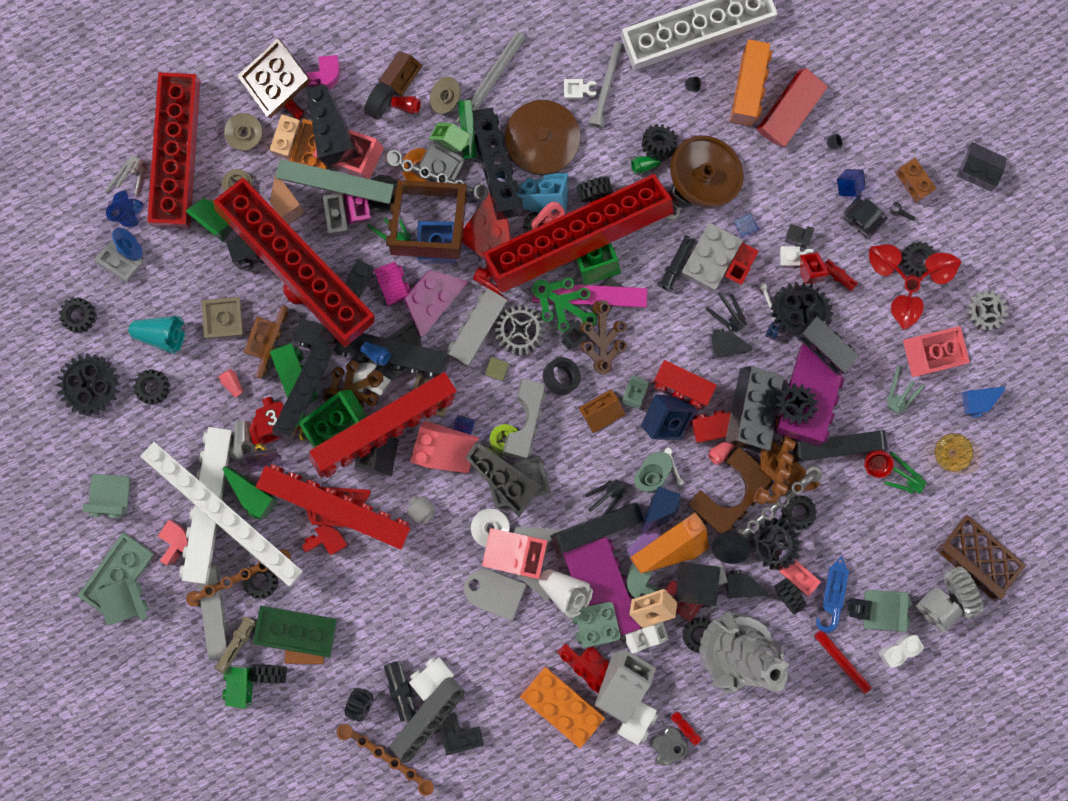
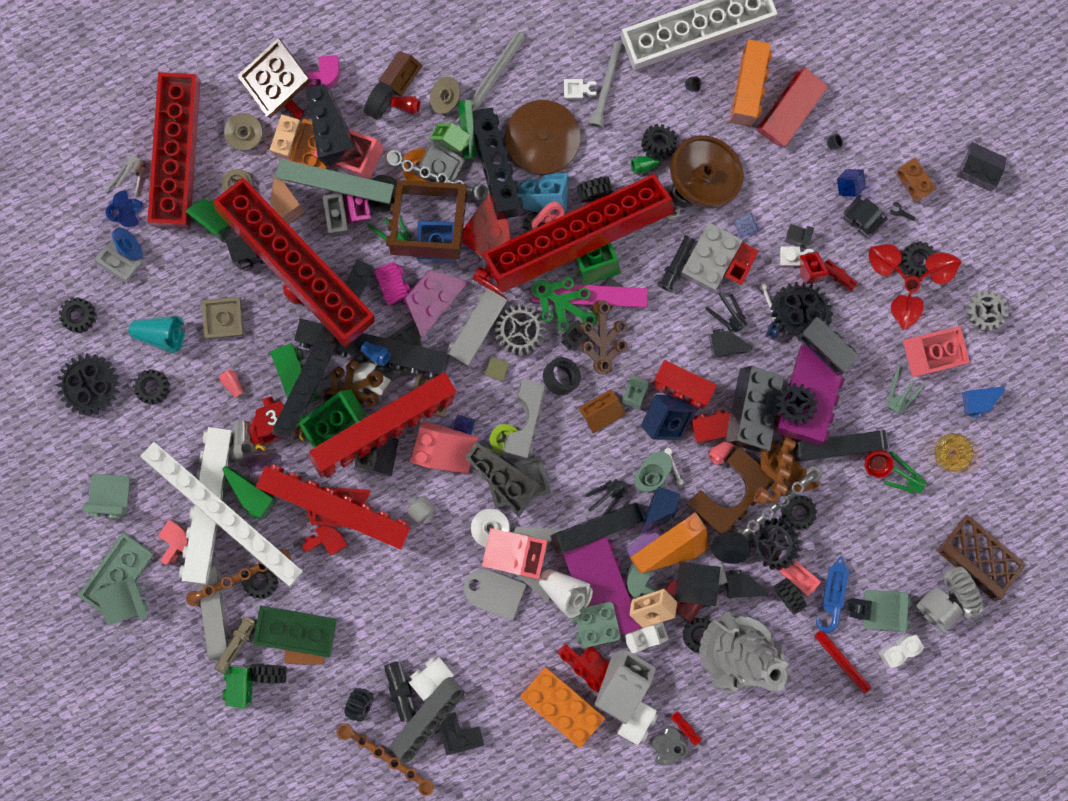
dark orange bracket [243,305,288,378] -> none

